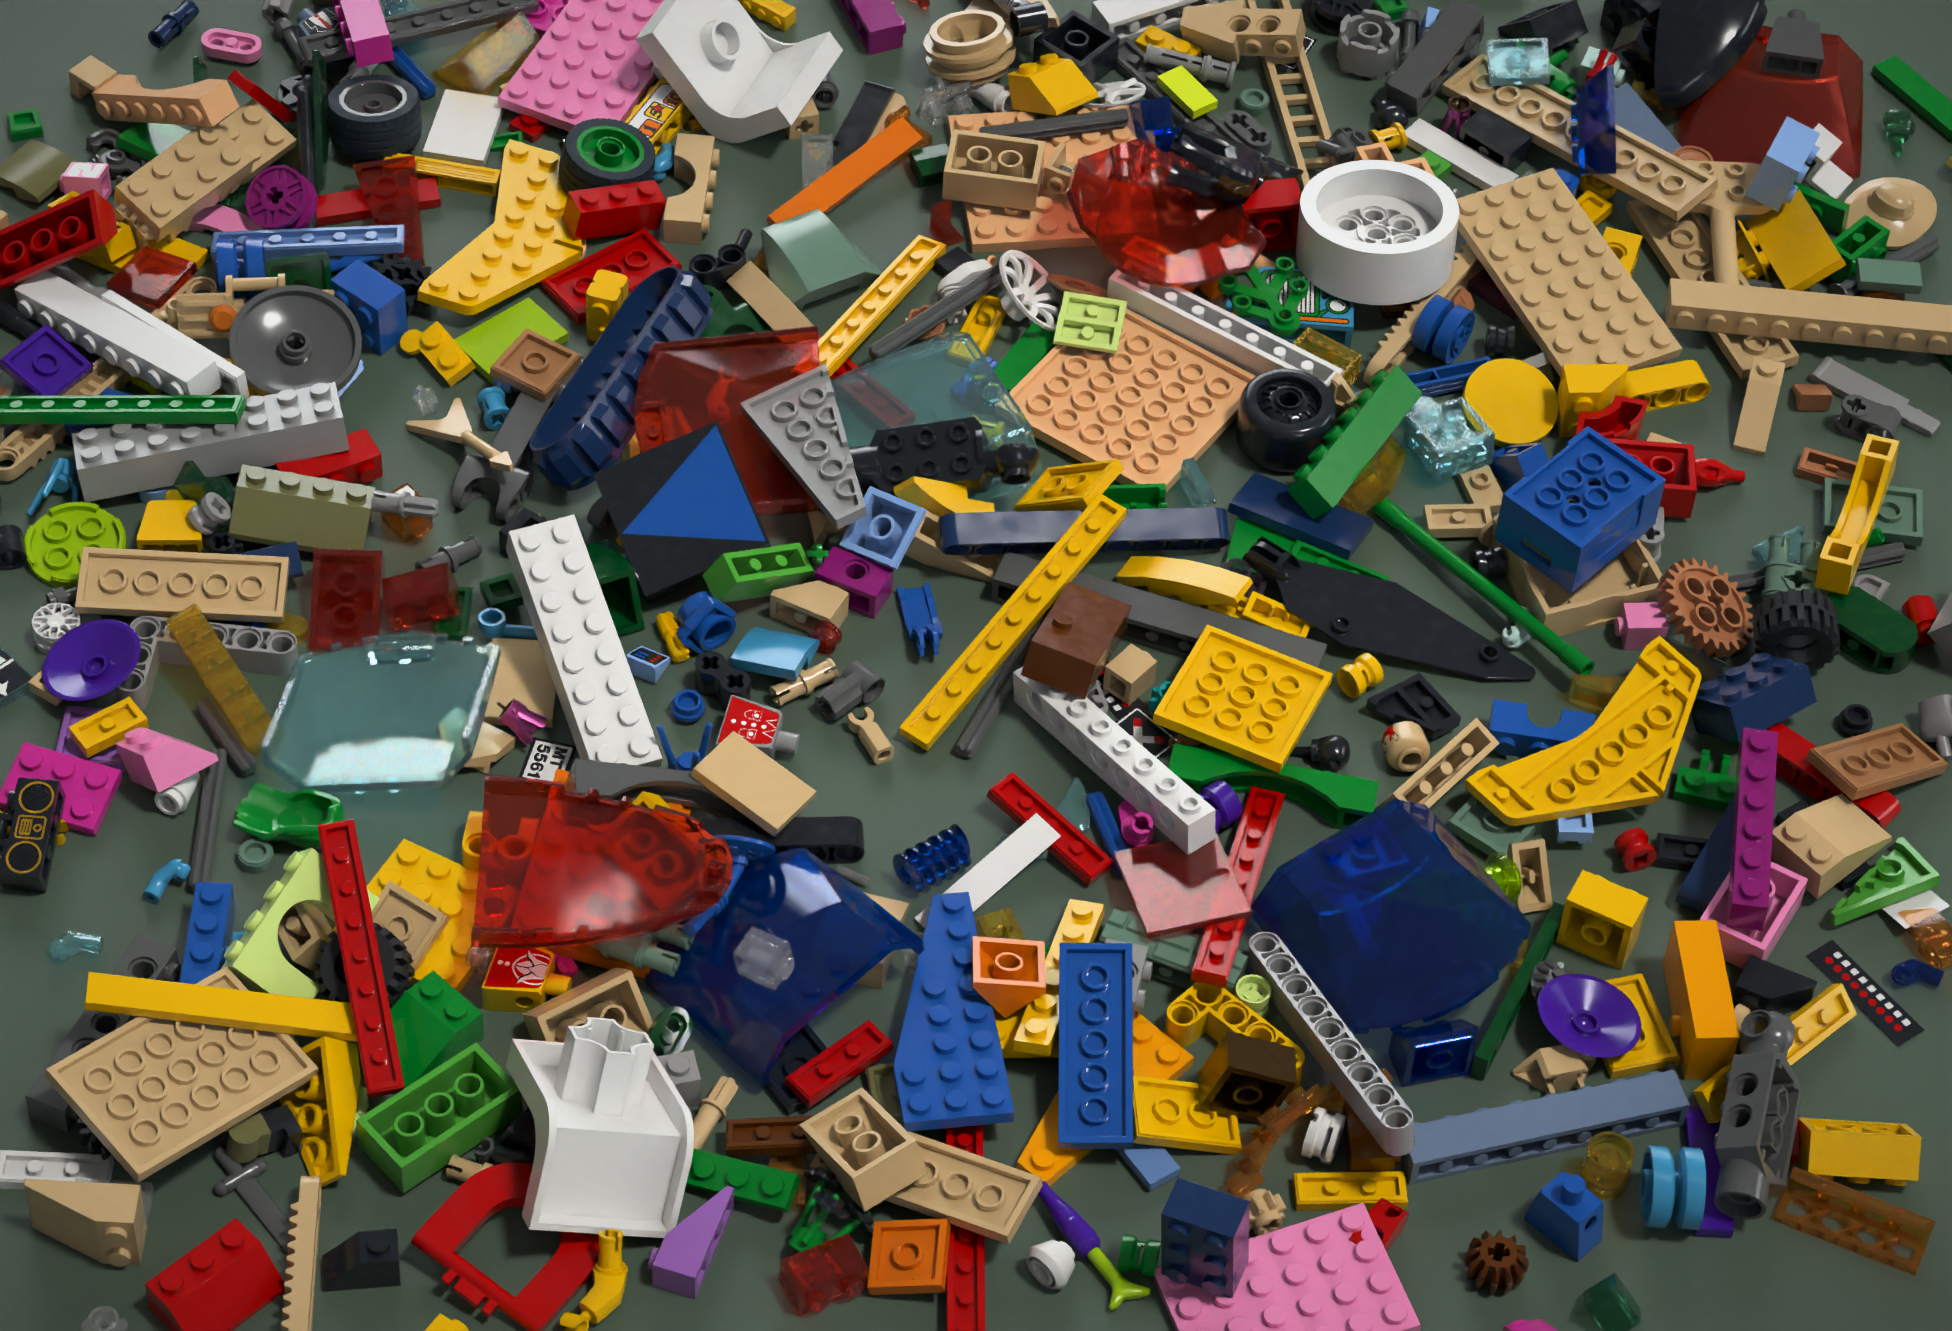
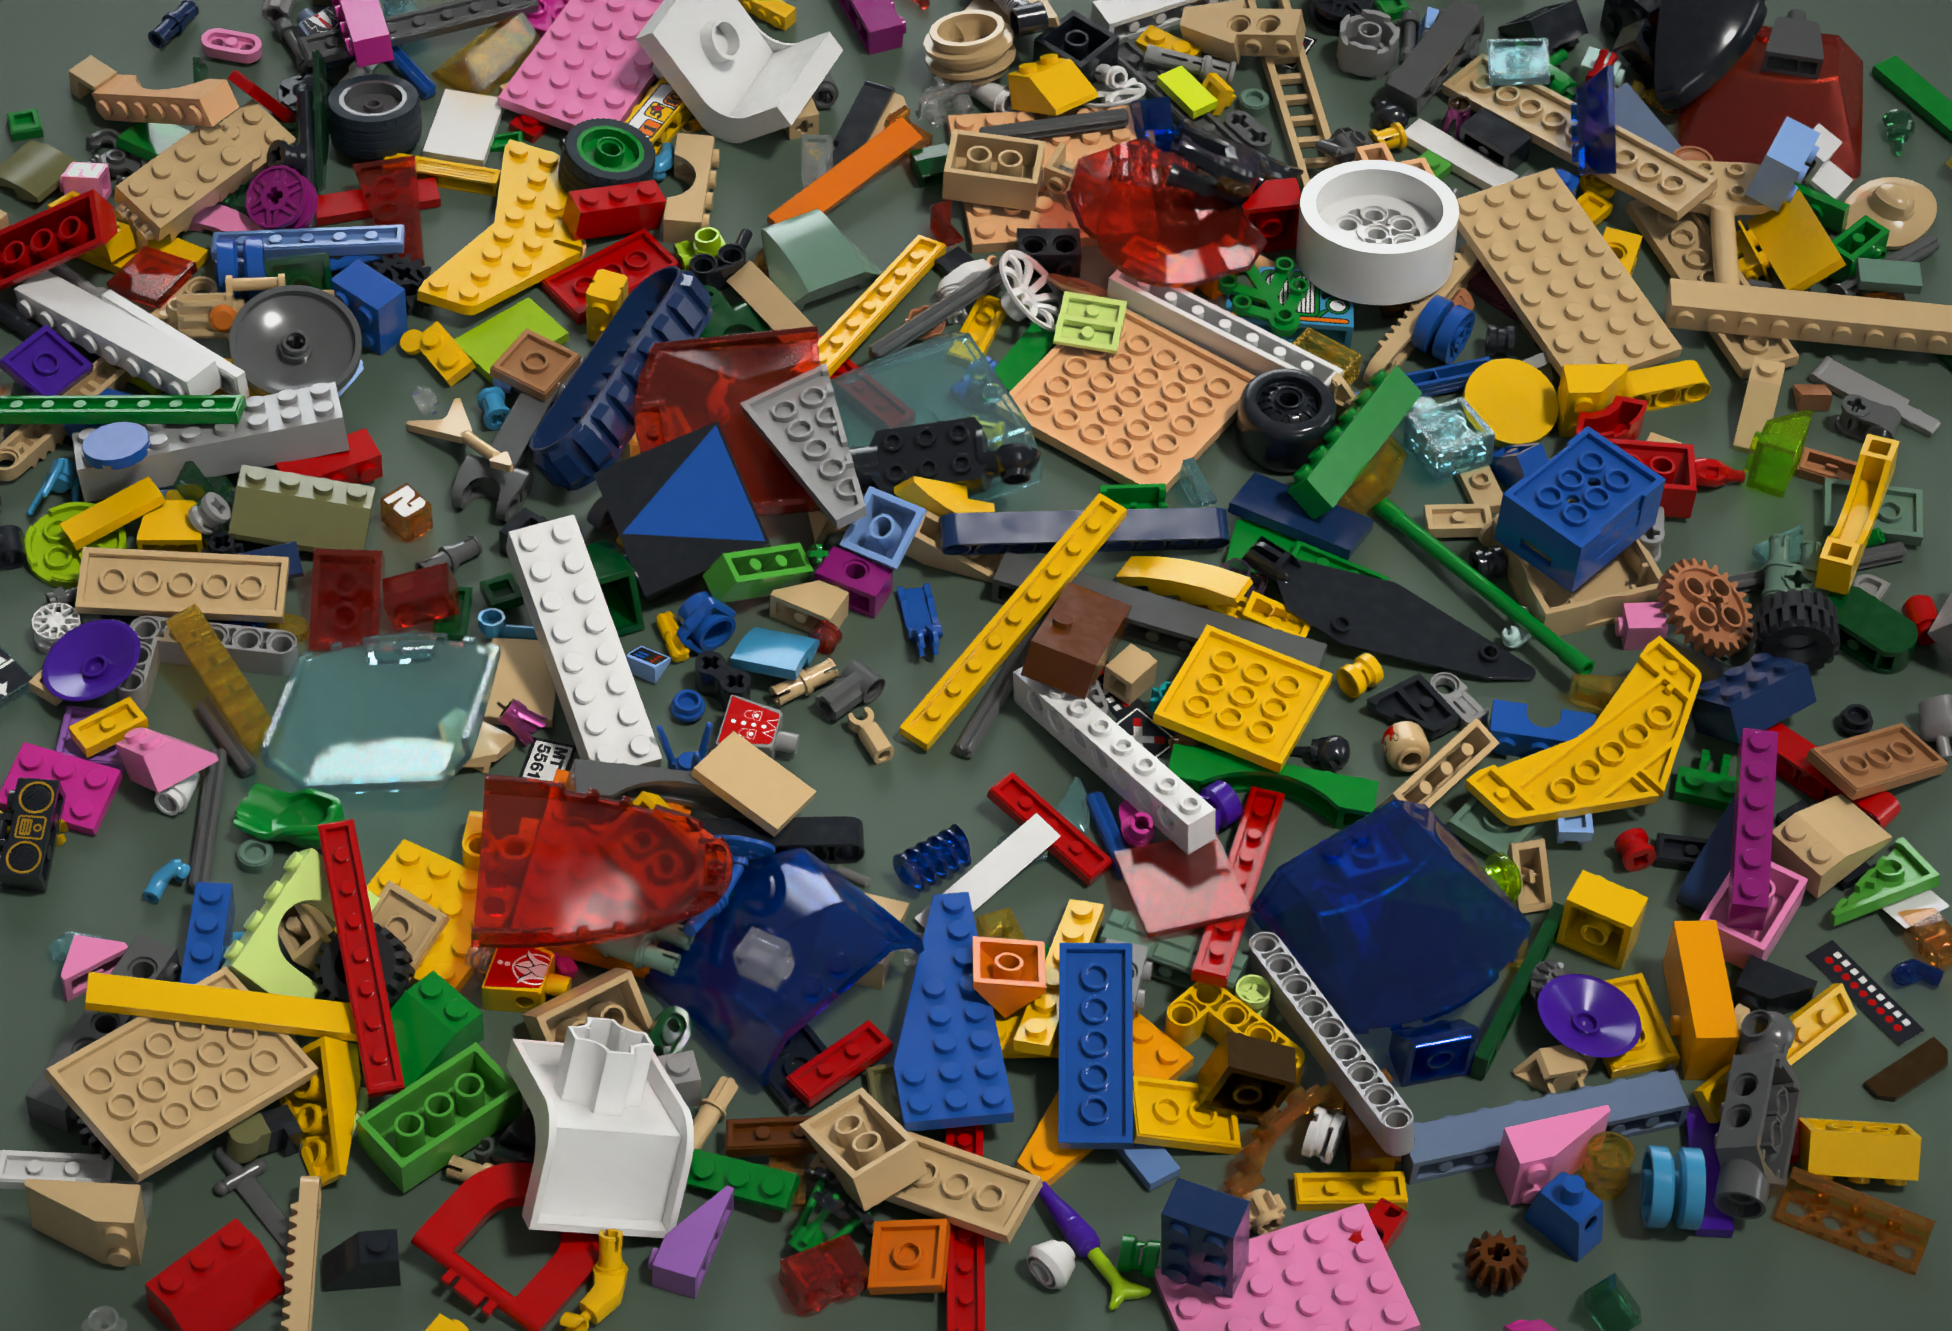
light grey axle [371,490,439,518] -> none
yellow tile [1014,459,1124,512] -> none
none -> yellow tile [59,476,166,551]
none -> bright pink slope [60,935,129,1002]
none -> tile [82,422,151,470]
none -> black wheel [267,140,306,173]
none -> lime plate [673,227,726,271]
none -> black brick [1015,228,1082,278]
none -> white pin [1094,63,1128,90]
none -> yellow tile [1202,72,1236,116]
none -> light grey piece [1430,672,1489,730]
none -> bright pink slope [1494,1105,1611,1206]
none -> clear neon green slope [1744,409,1814,498]
none -> dark brown piece [1863,1037,1948,1102]

